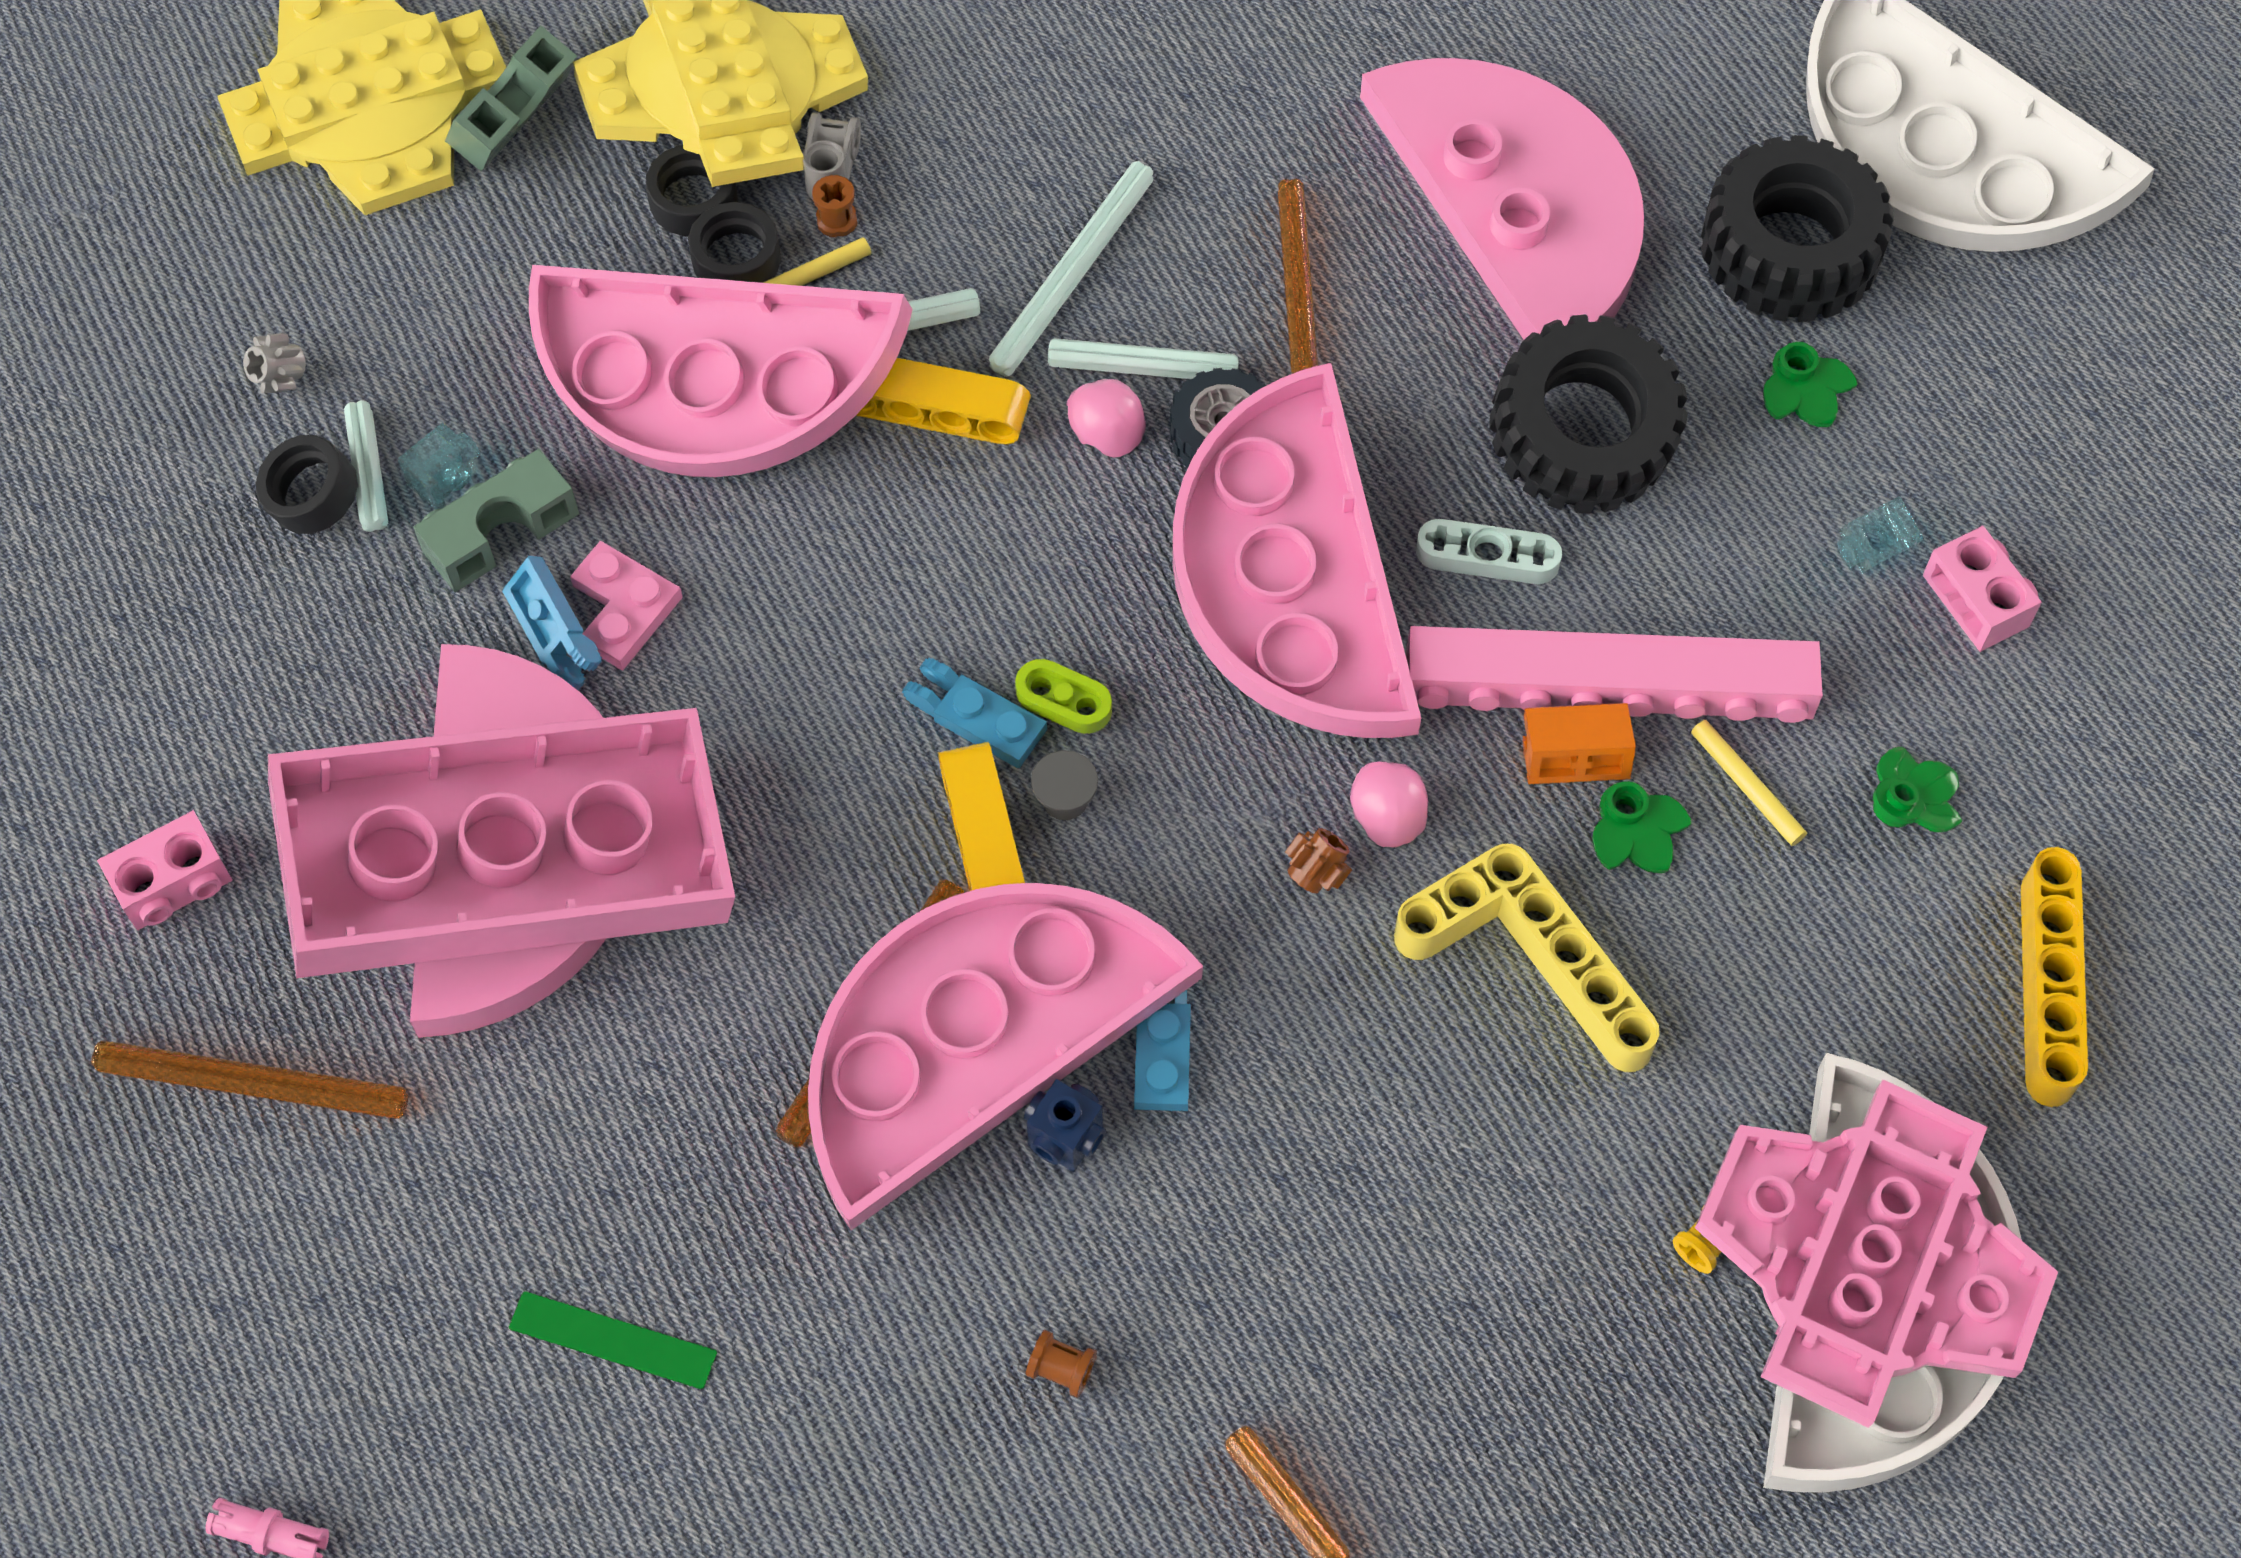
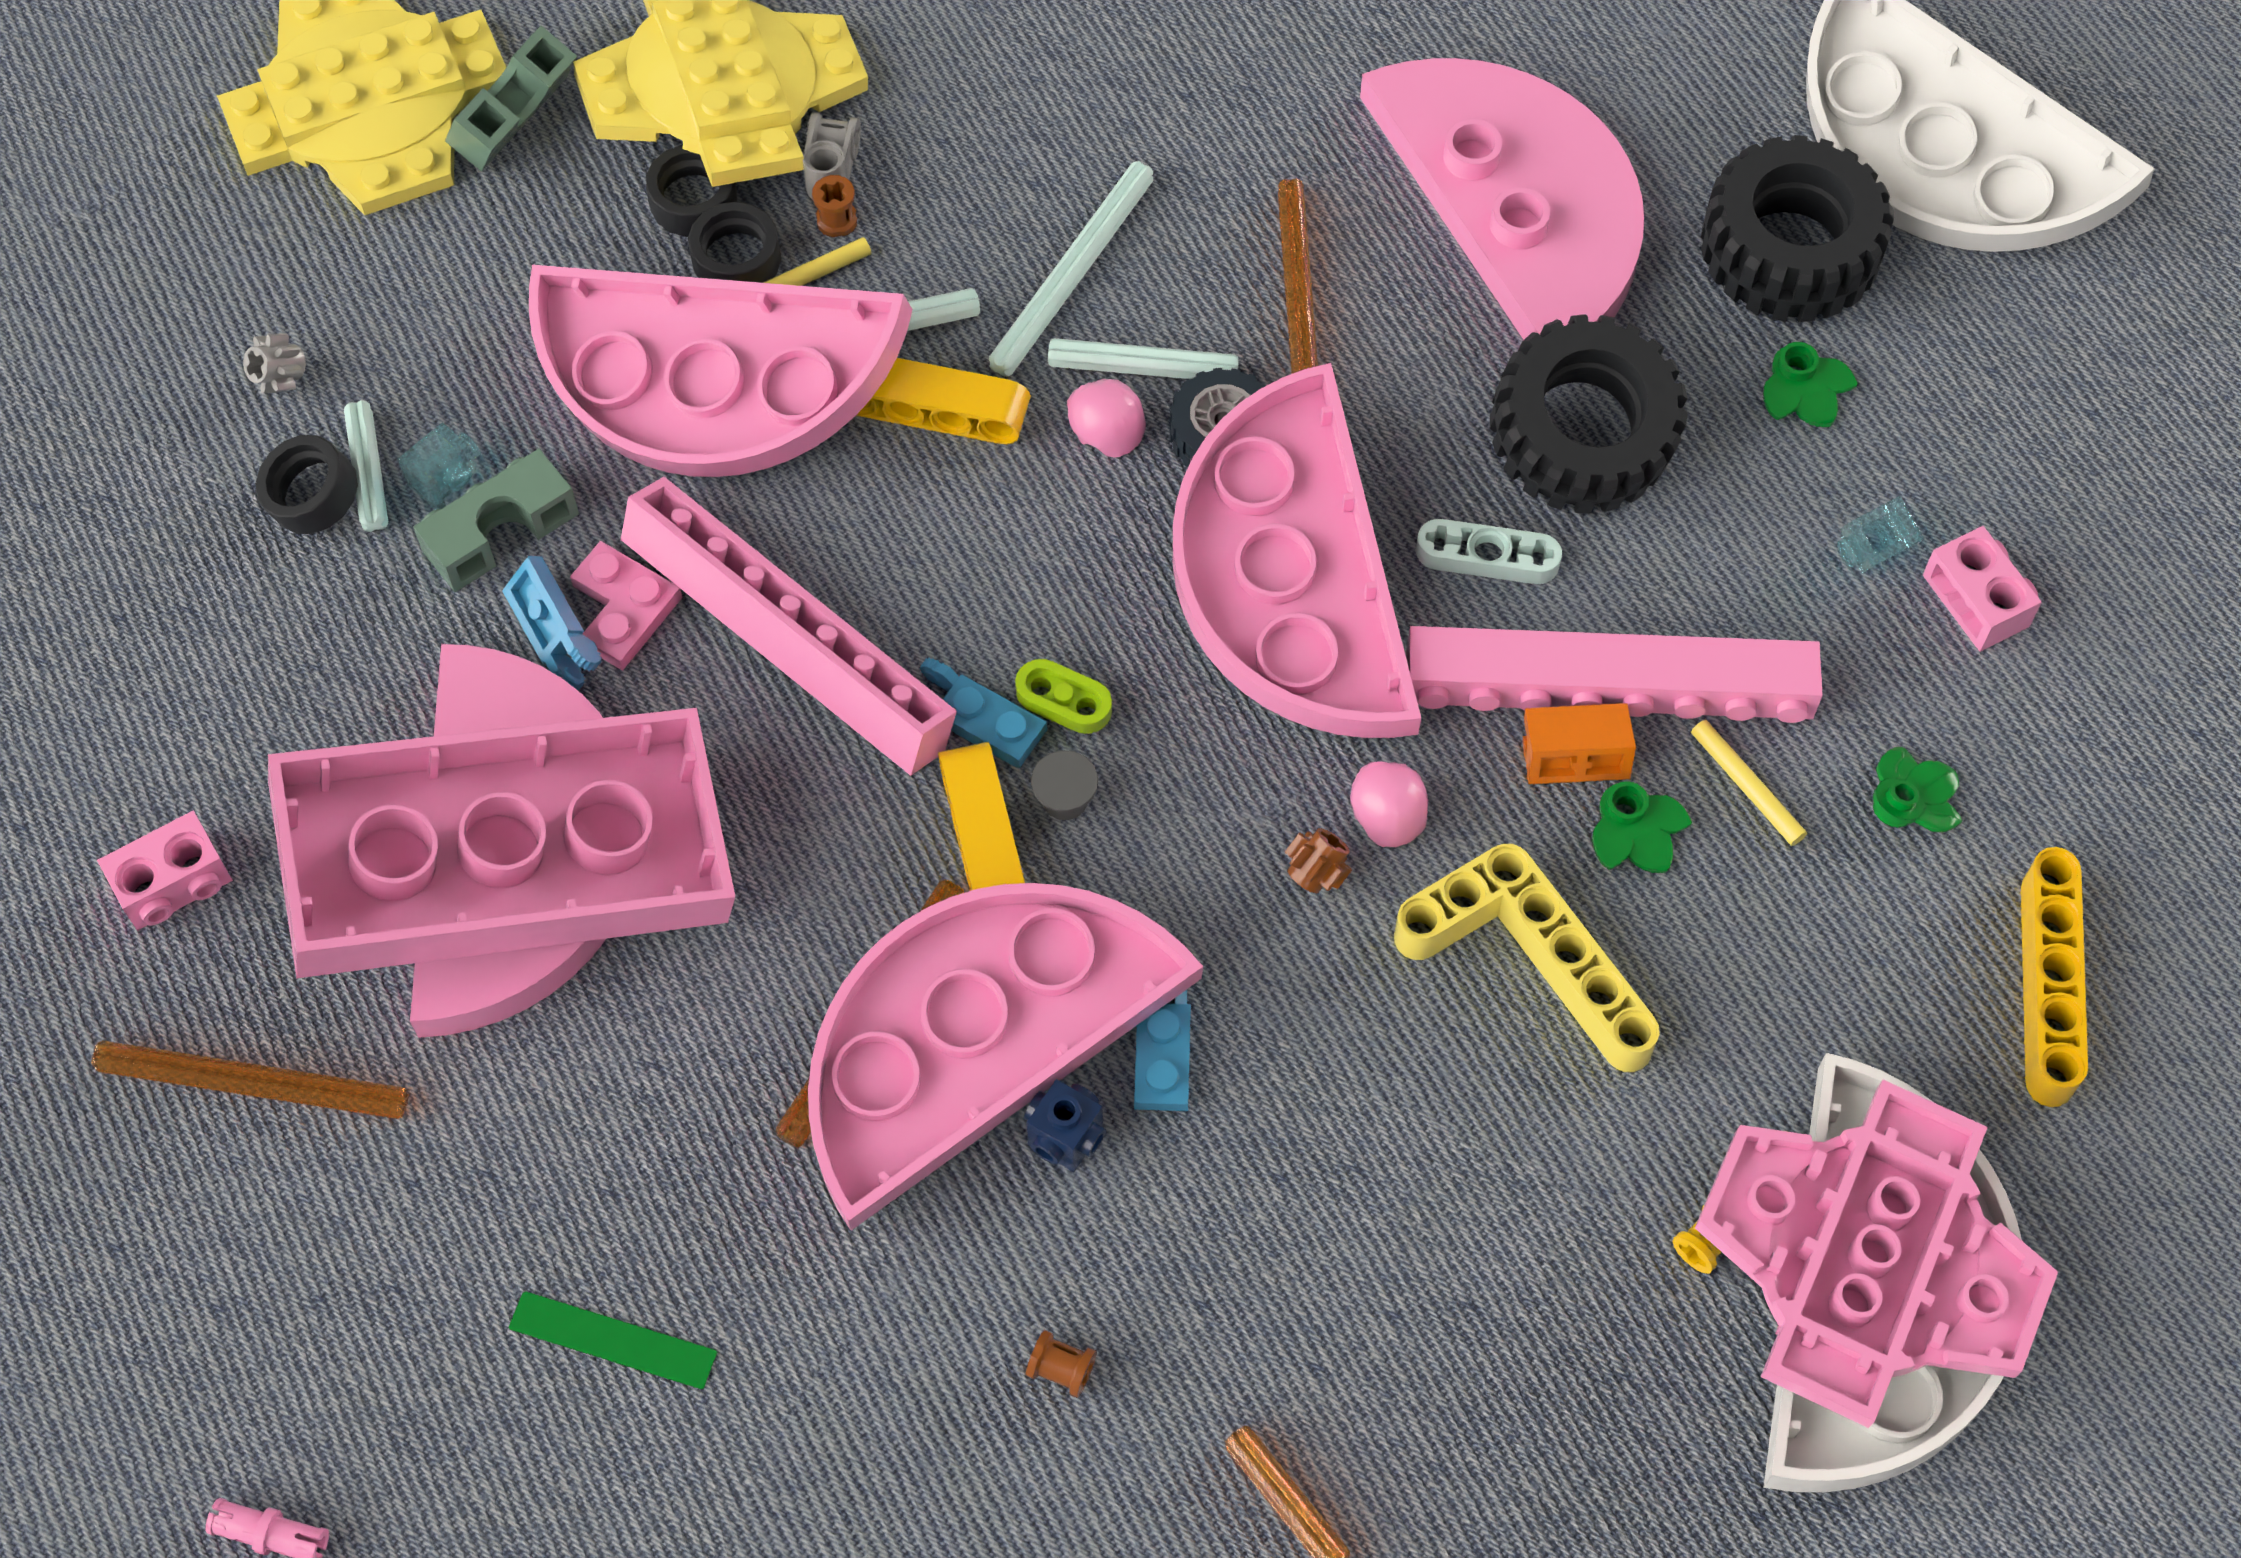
none -> bright pink brick [621,477,957,776]

